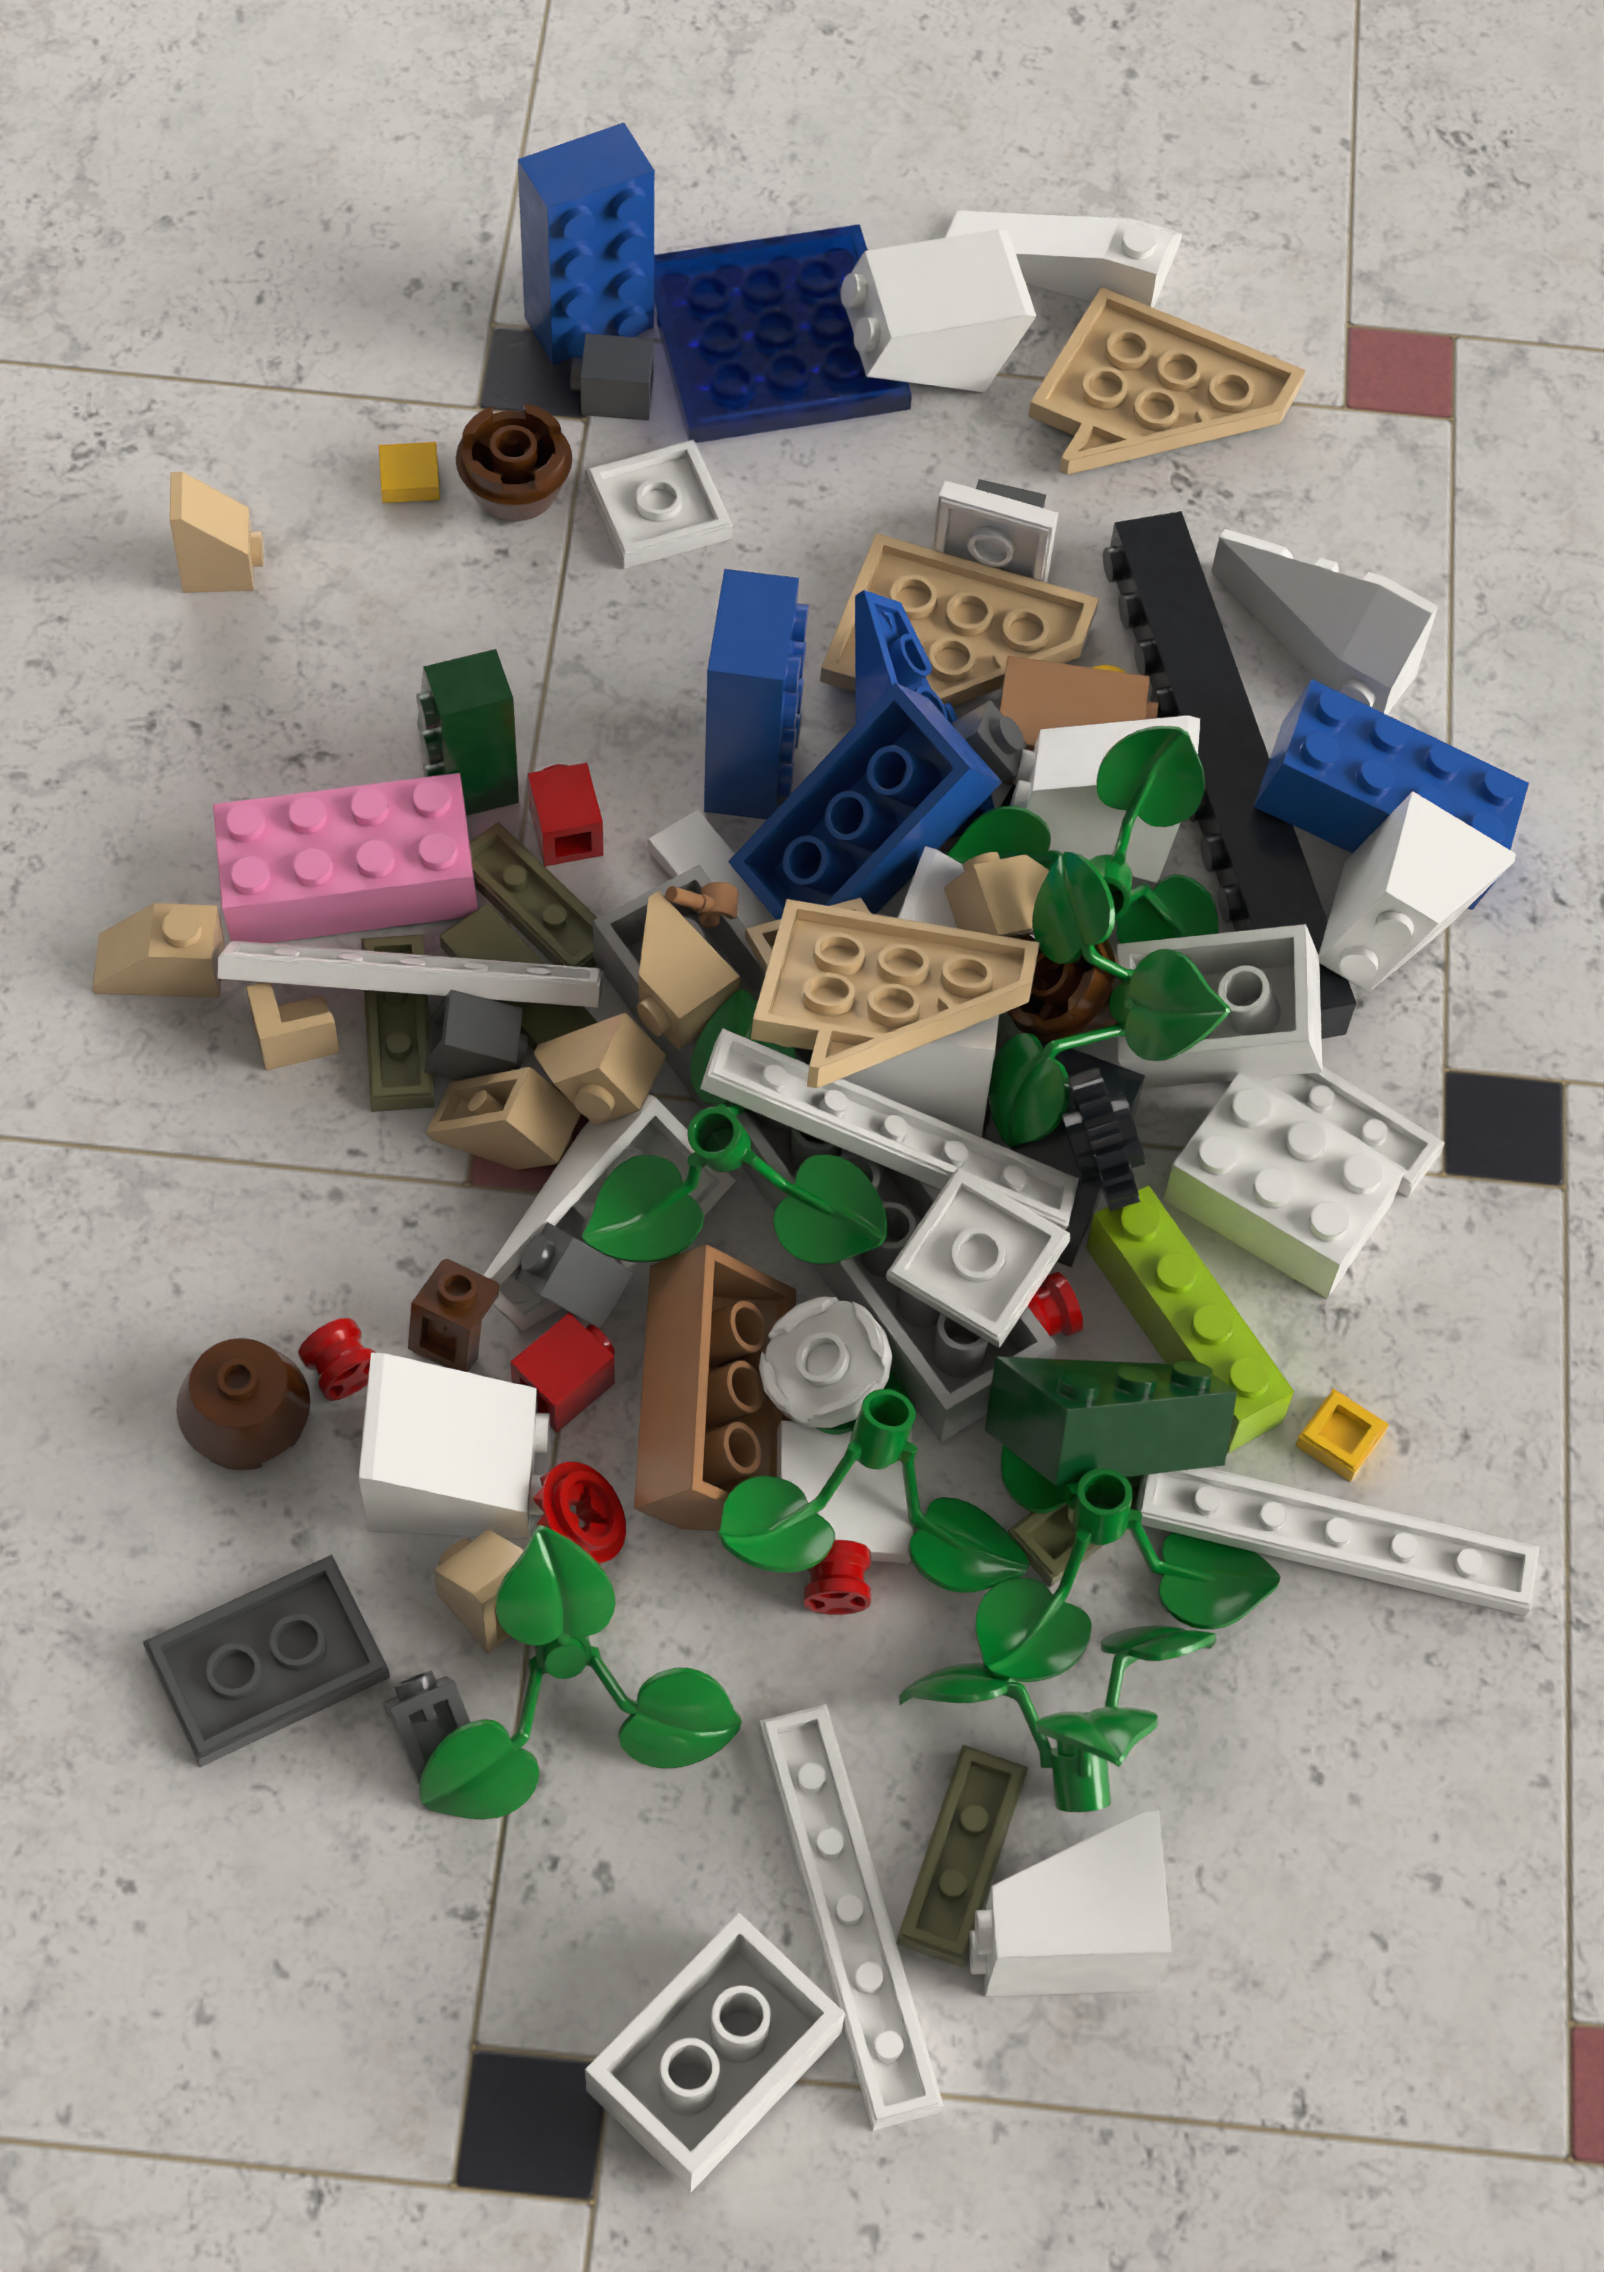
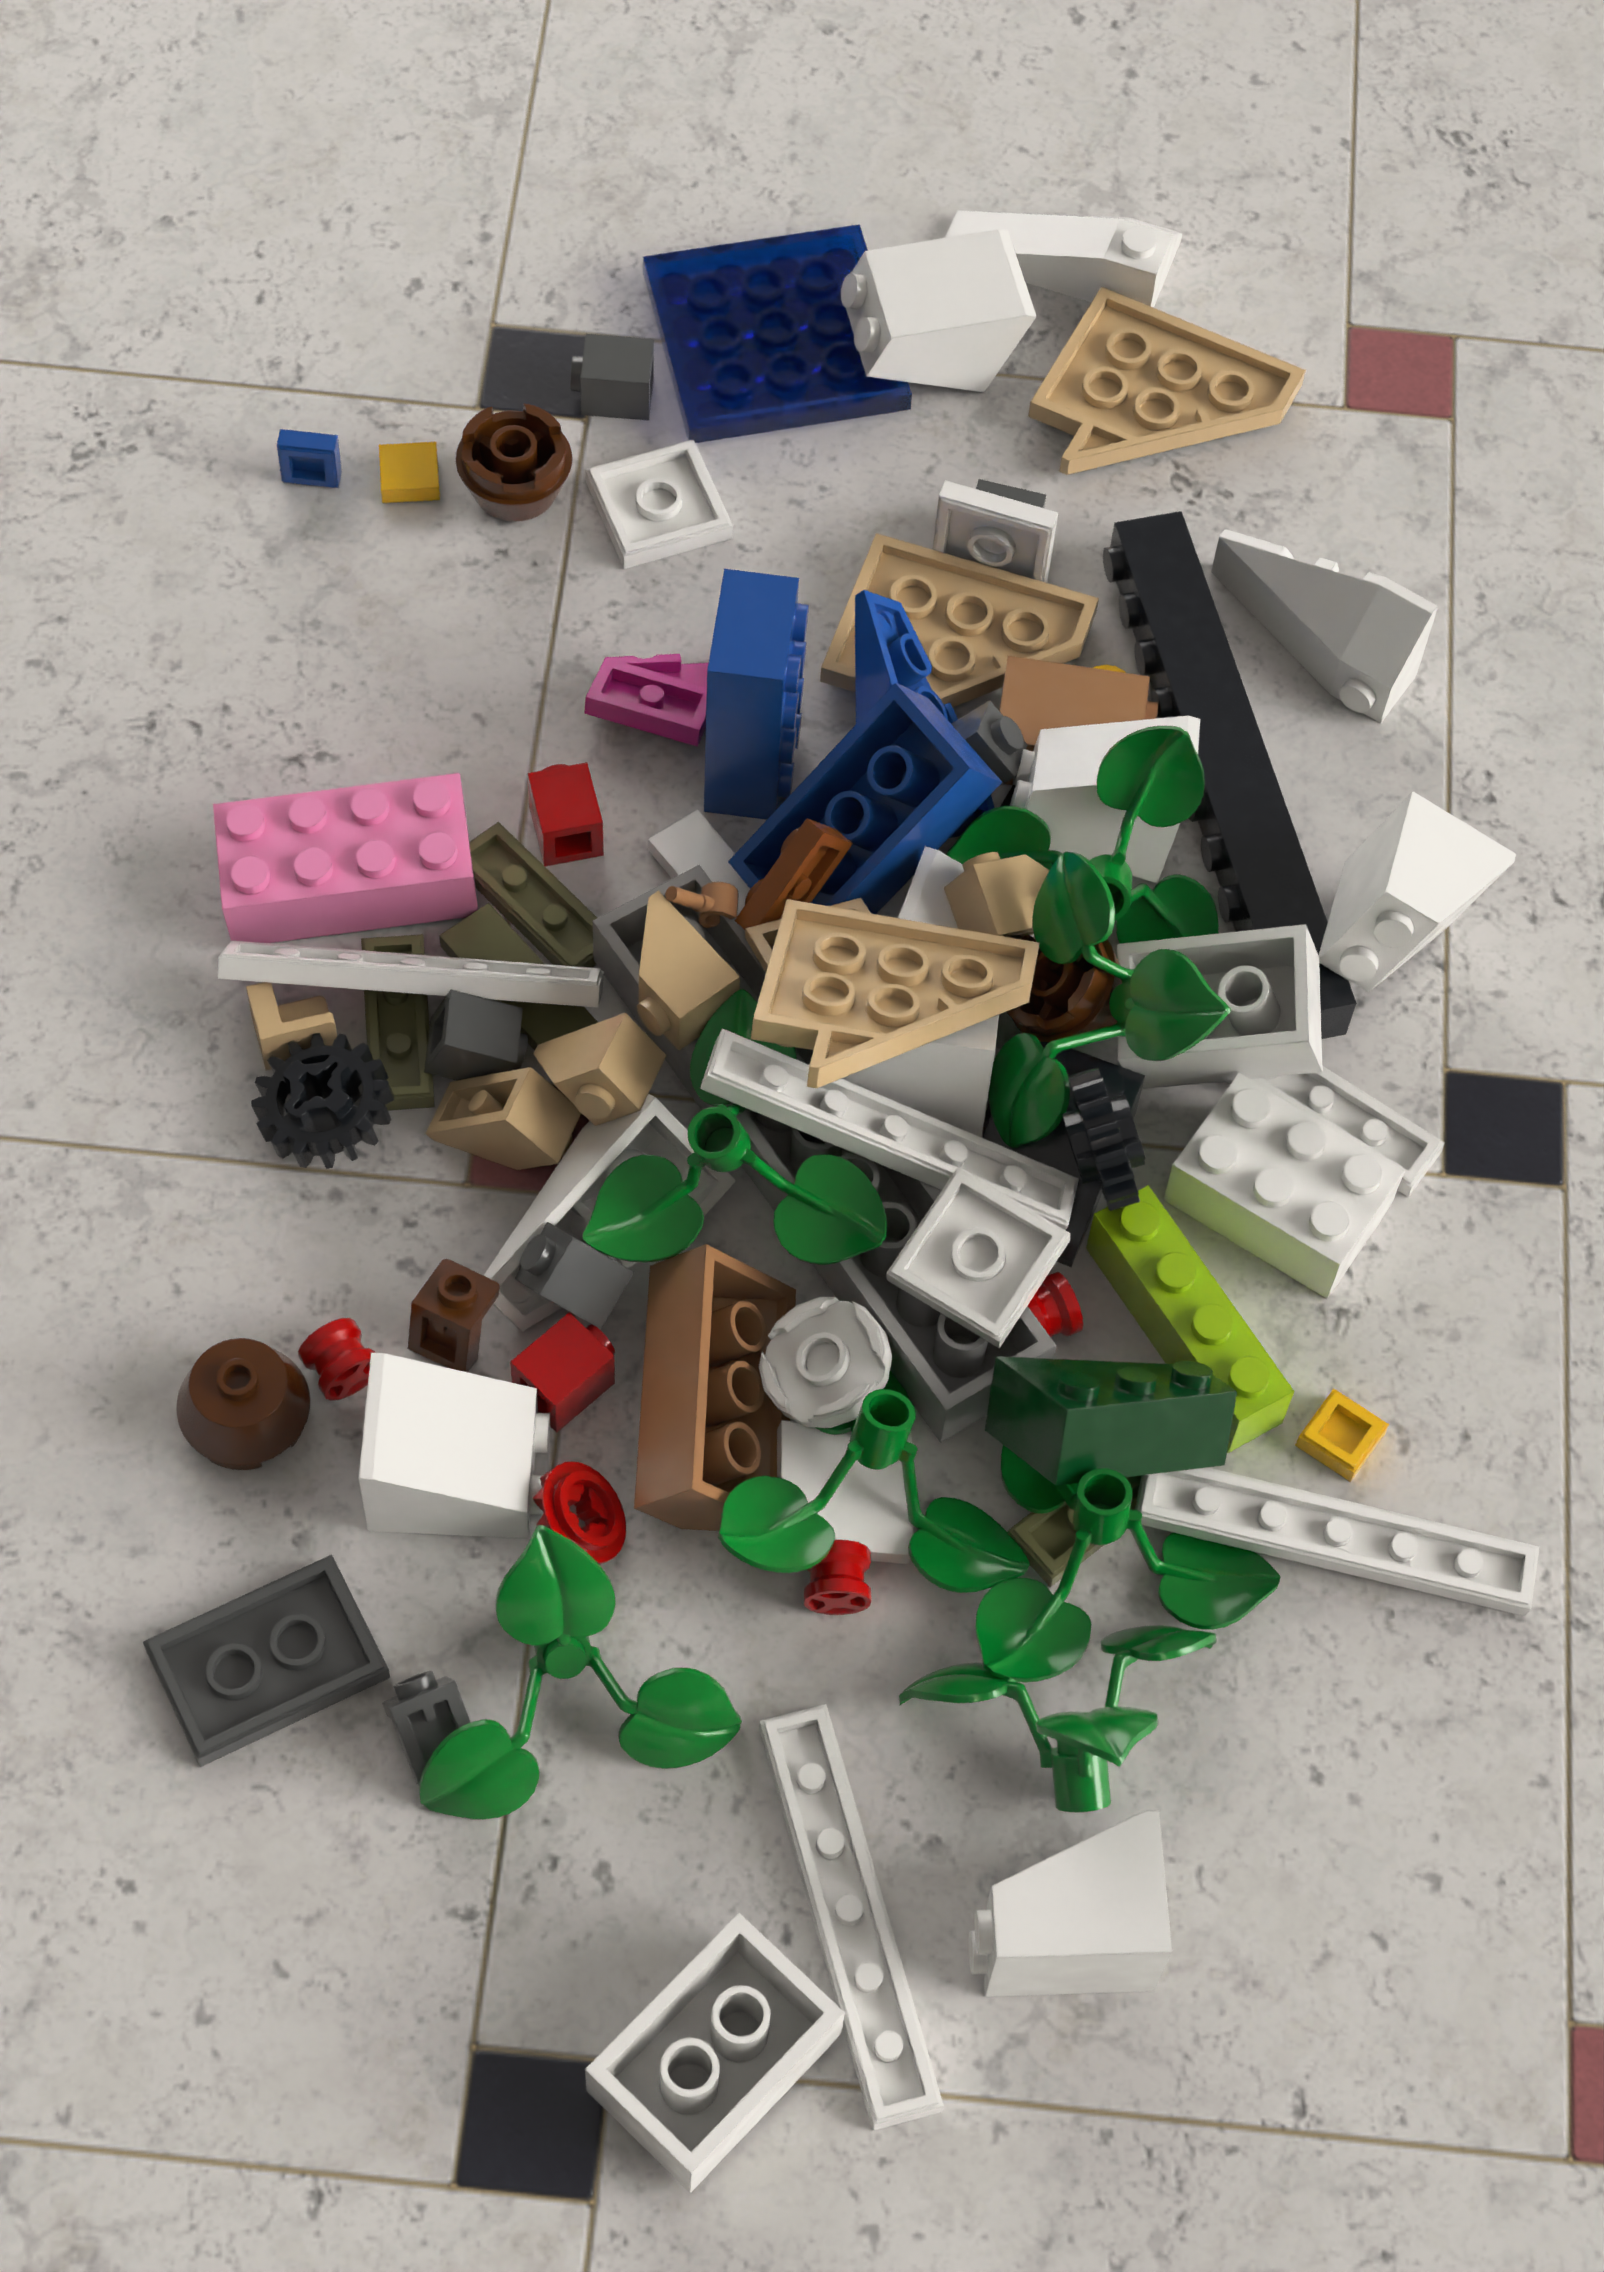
tan slope [92,903,225,998] -> none
tan slope [170,472,265,593] -> none
dark green wedge [416,649,519,816] -> none
tan slope [434,1529,524,1654] -> none
blue brick [517,122,655,364] -> none
olive tile [896,1745,1028,1967] -> none
blue brick [1254,679,1529,910] -> none
none -> black gear [251,1033,394,1169]
none -> blue tile [277,429,342,488]
none -> dark pink wing [584,654,708,747]
none -> dark orange plate [734,818,853,930]

